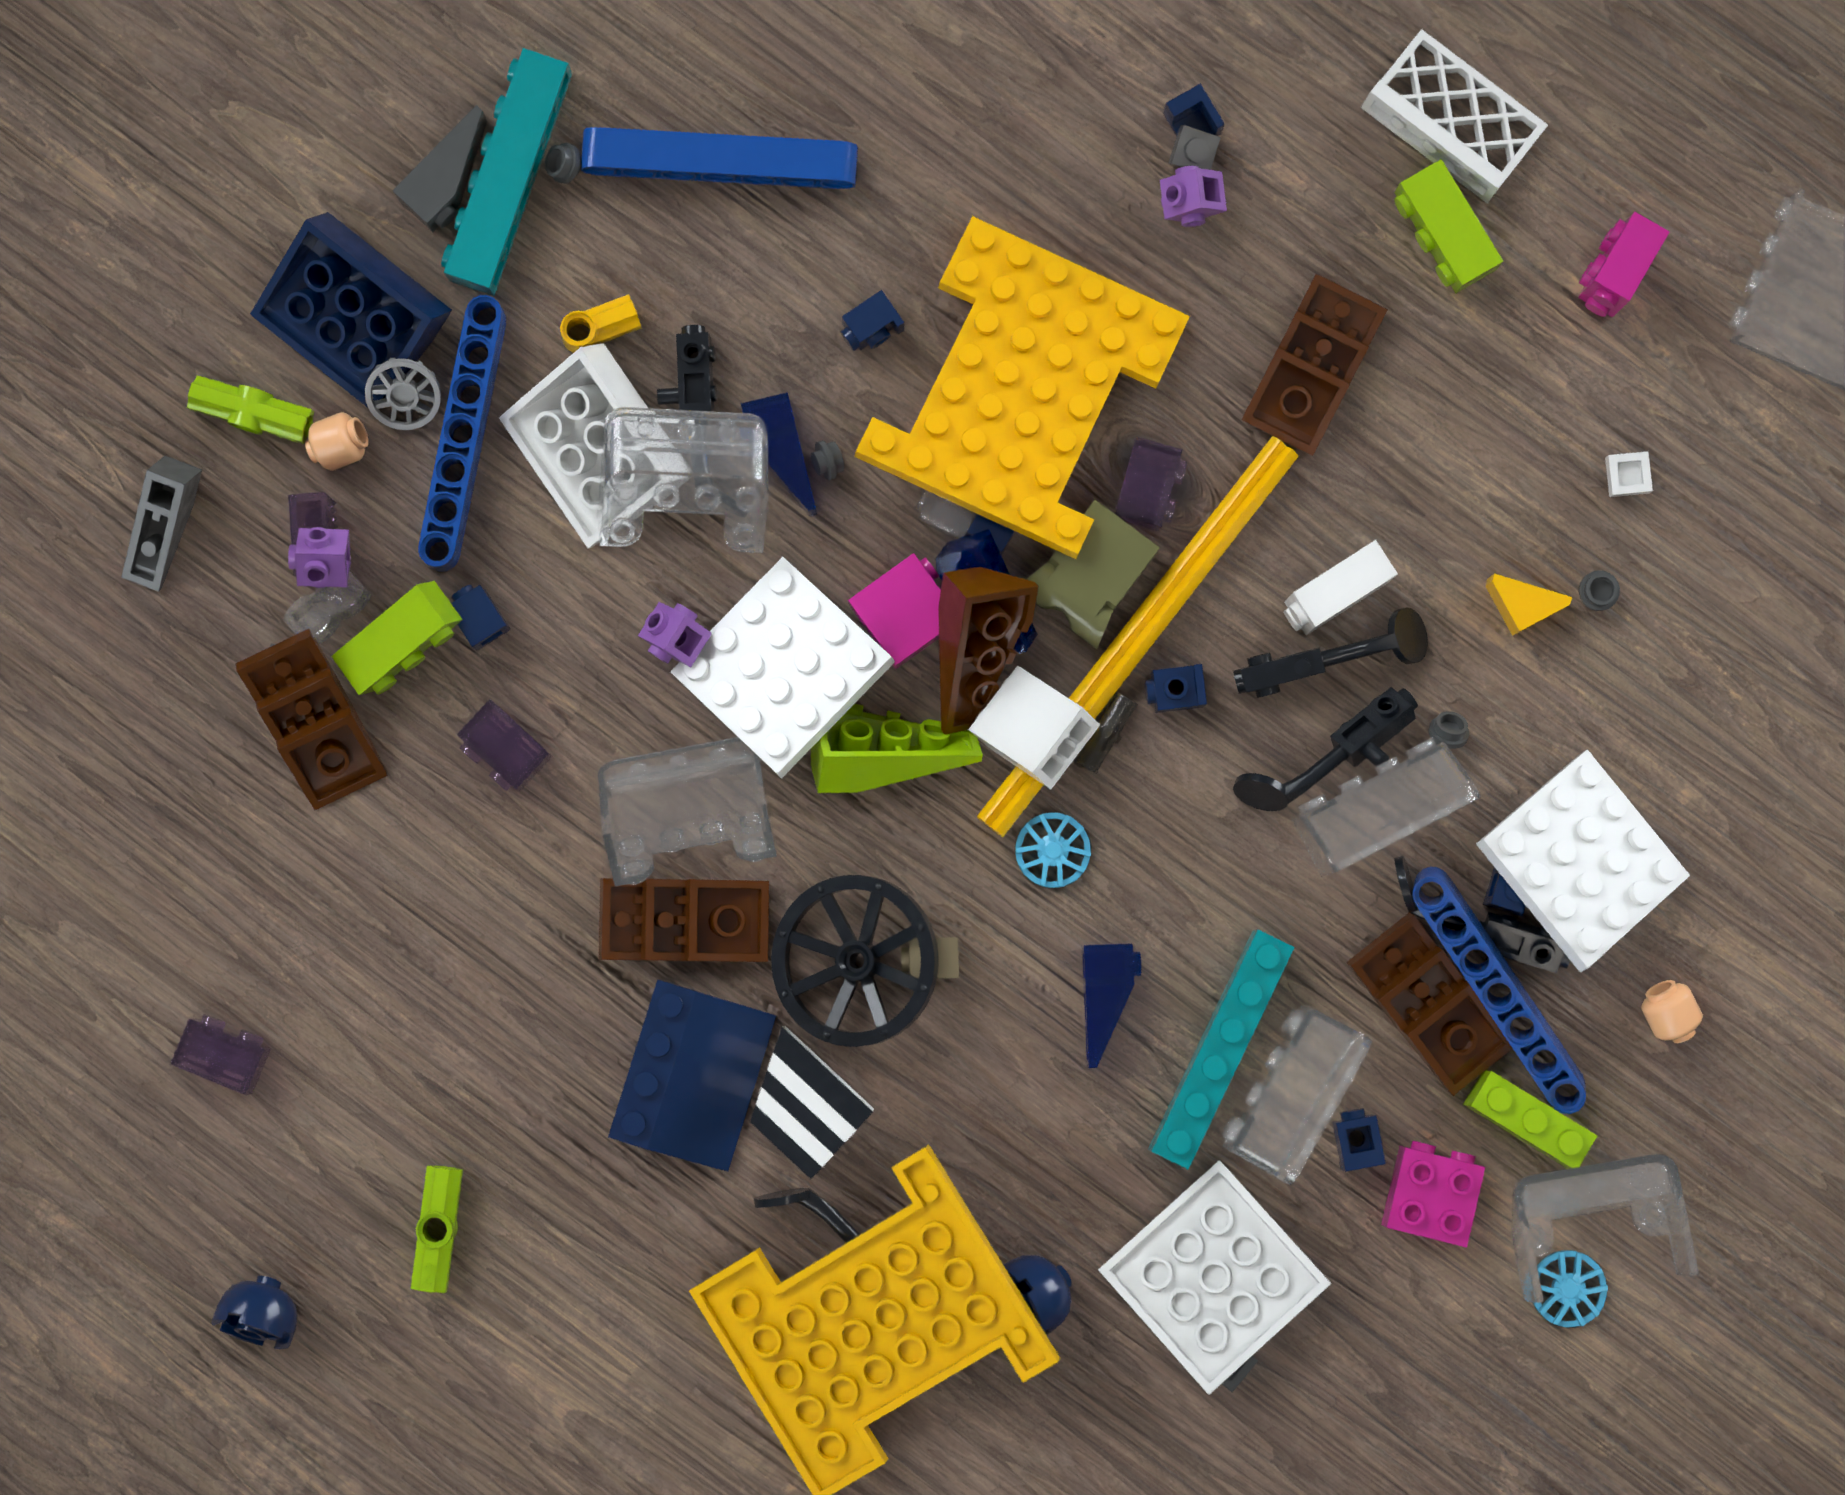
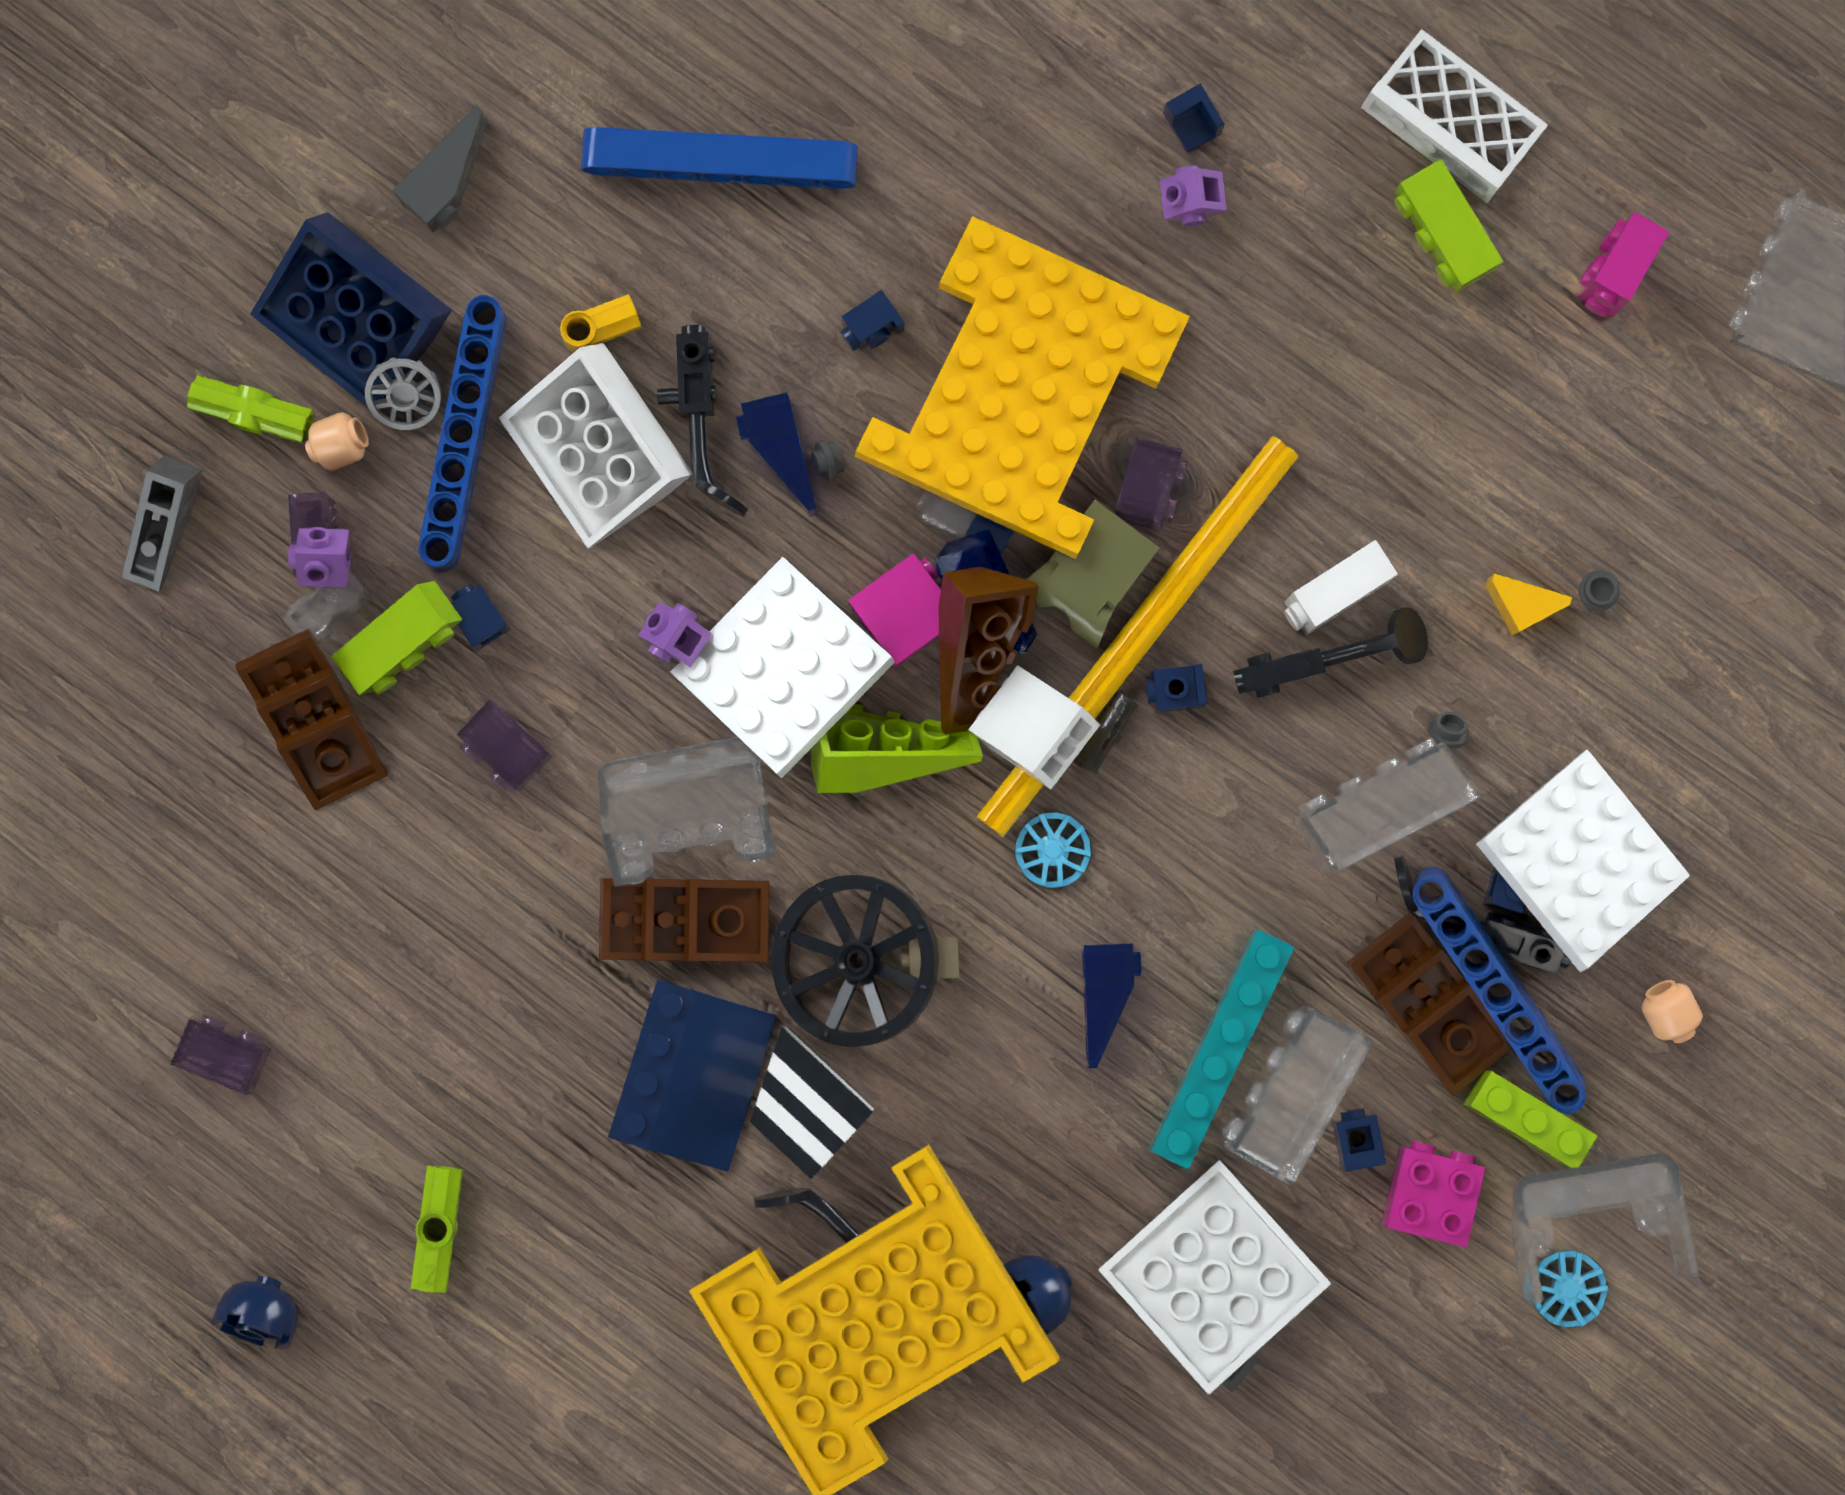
teal brick [441,48,572,296] -> none
dark grey plate [545,143,581,184] -> none
clear windscreen [597,407,769,553] -> none
dark grey plate [1168,125,1221,170] -> none
black piece [1233,687,1418,811] -> none
reddish brown slope [1241,273,1388,456] -> none
white plate [1605,451,1653,497] -> none

